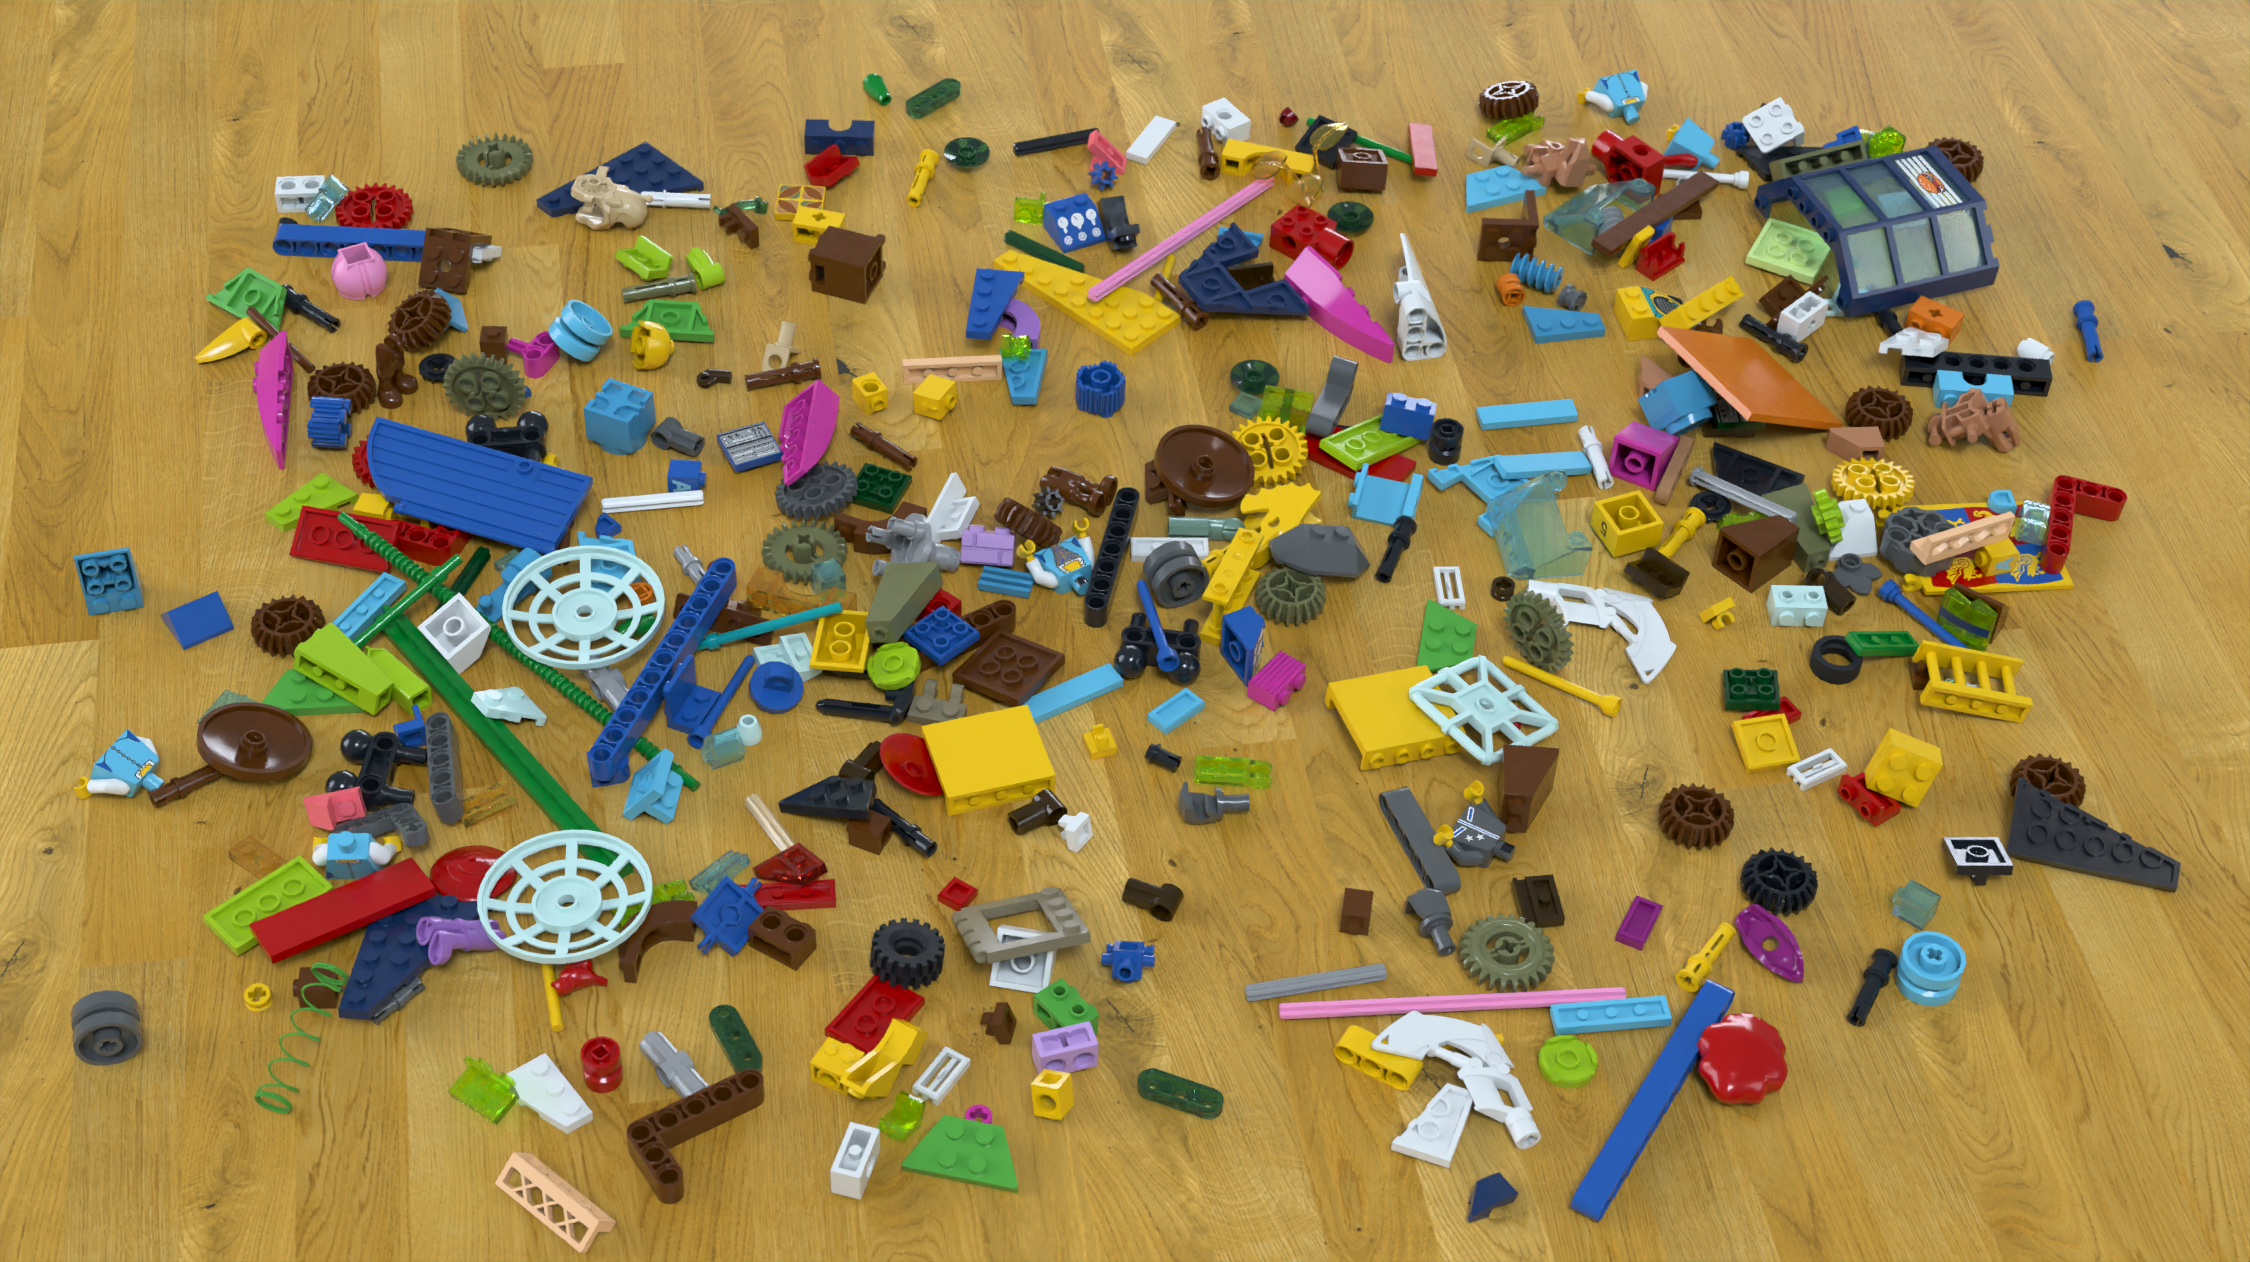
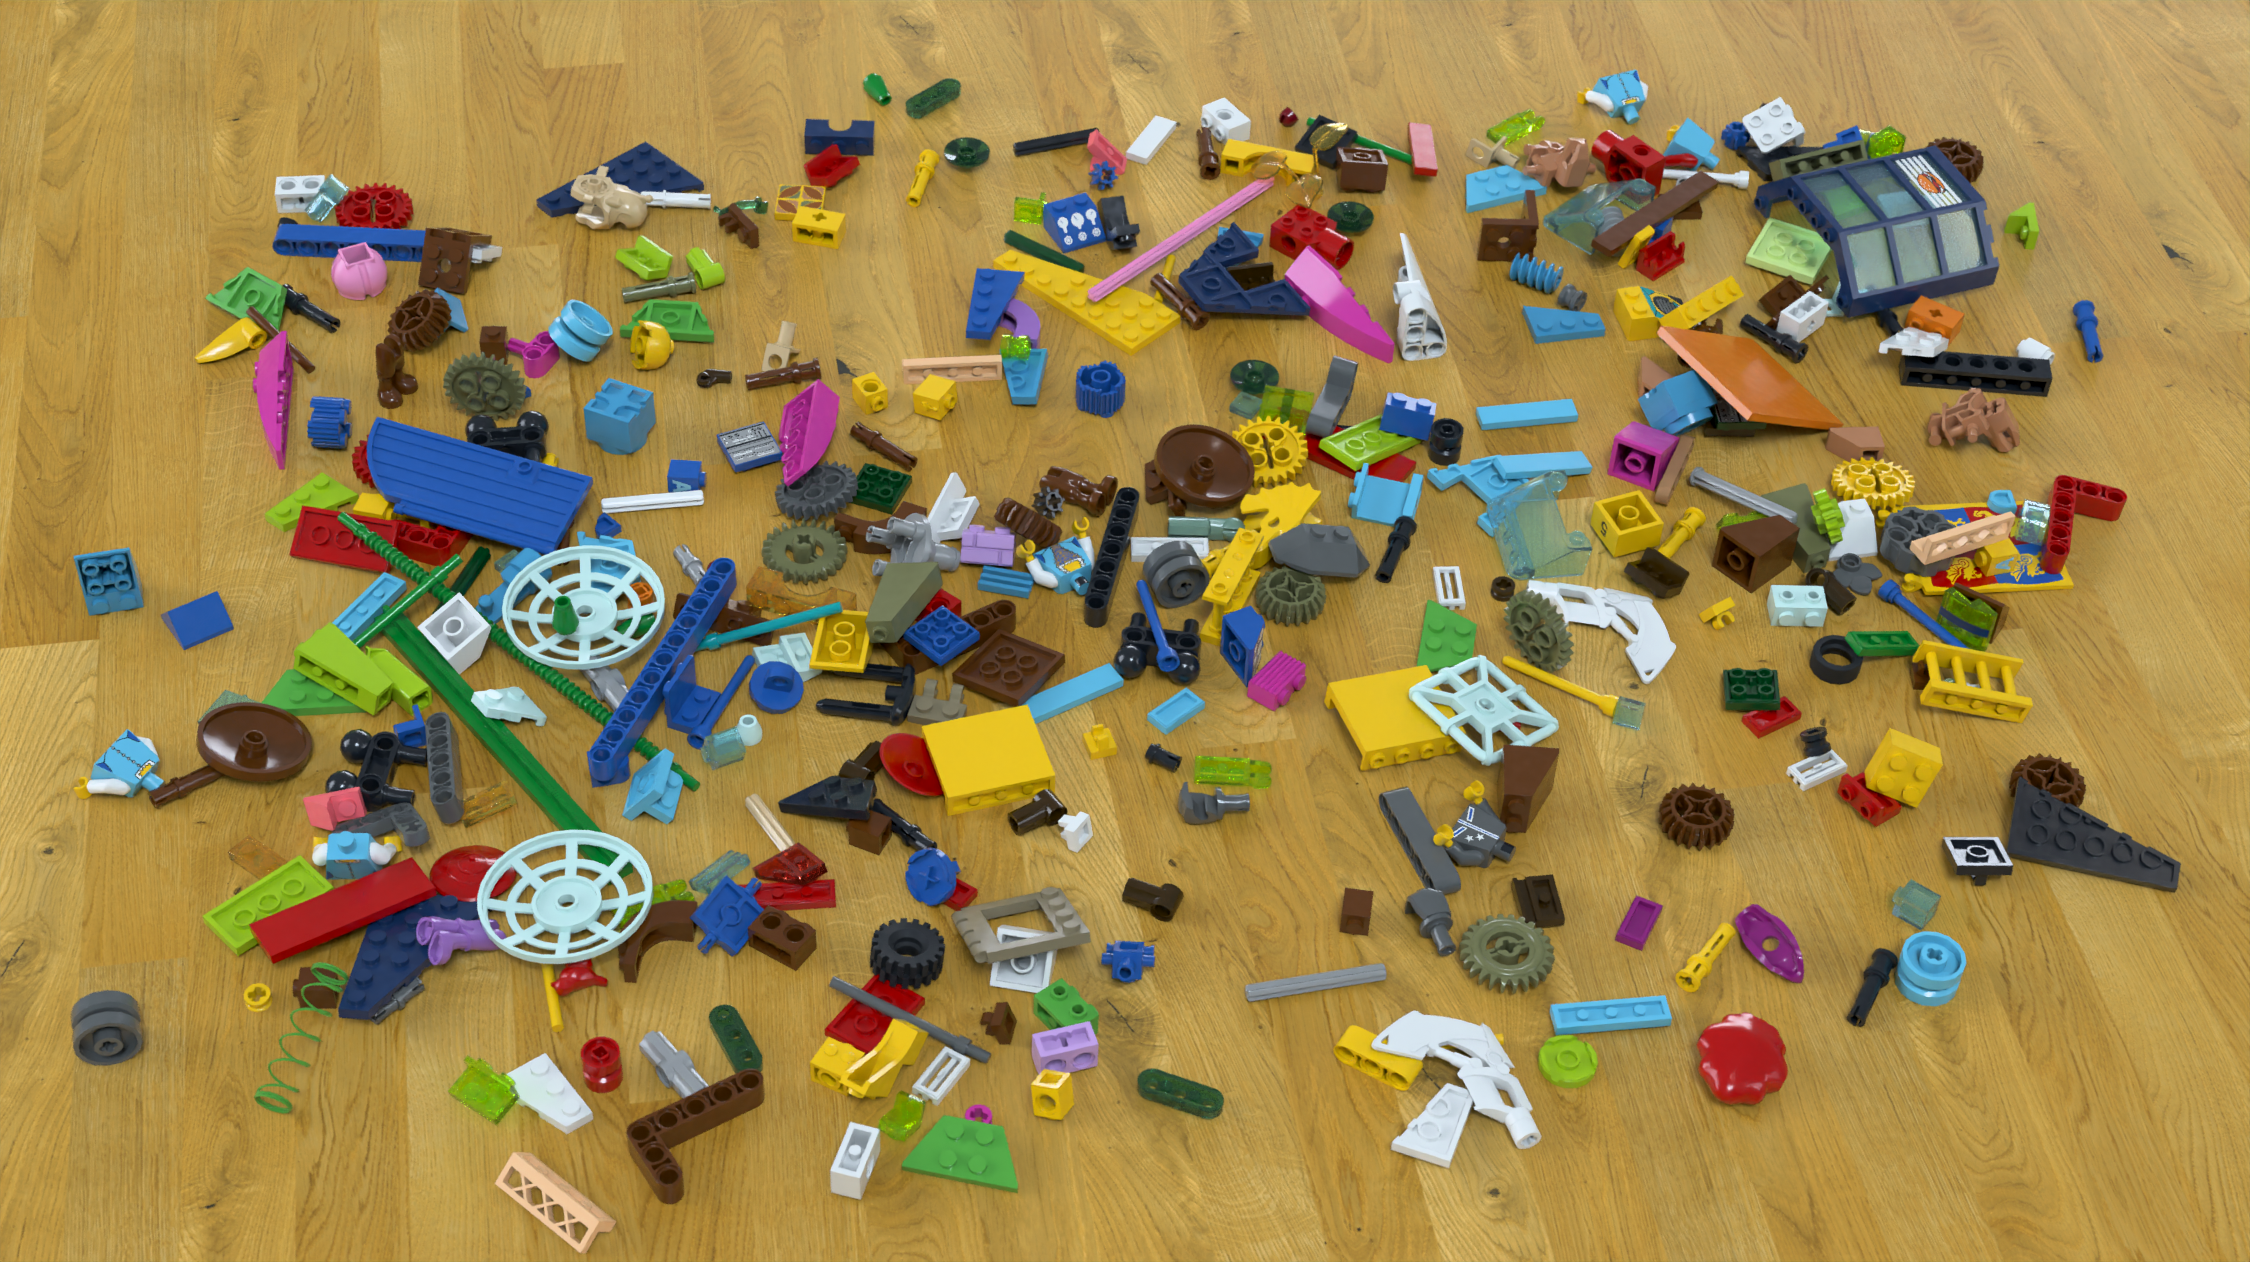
reddish brown gear [251,594,325,658] -> none
reddish brown gear [307,361,376,417] -> none
black gear [418,353,455,383] -> none
olive gear [456,133,533,186] -> none
dark grey piece [650,417,705,457] -> none
reddish brown container [808,226,886,304] -> none
clear light blue brick [811,558,846,605] -> none
lime tile [867,642,921,690] -> none
bright pink axle [1279,987,1626,1019] -> none
dark blue slope [1467,1172,1519,1223] -> none
reddish brown gear [1478,80,1539,121] -> none
orange wheel [1496,273,1526,306] -> none
blue beam [1570,979,1735,1222] -> none
white pin [1578,426,1614,489] -> none
black gear [1690,491,1731,523] -> none
black wing [1712,442,1805,497] -> none
yellow plate [1731,713,1801,773] -> none
black gear [1740,847,1818,917] -> none
reddish brown gear [1845,385,1913,442] -> none
medium azure arch [1932,370,2014,408] -> none
none -> green cone [552,596,579,635]
none -> dark grey bar [829,976,992,1064]
none -> blue tile [905,848,961,906]
none -> clear light blue tile [1613,696,1646,731]
none -> black wheel [1799,727,1831,757]
none -> lime slope [2004,202,2039,250]

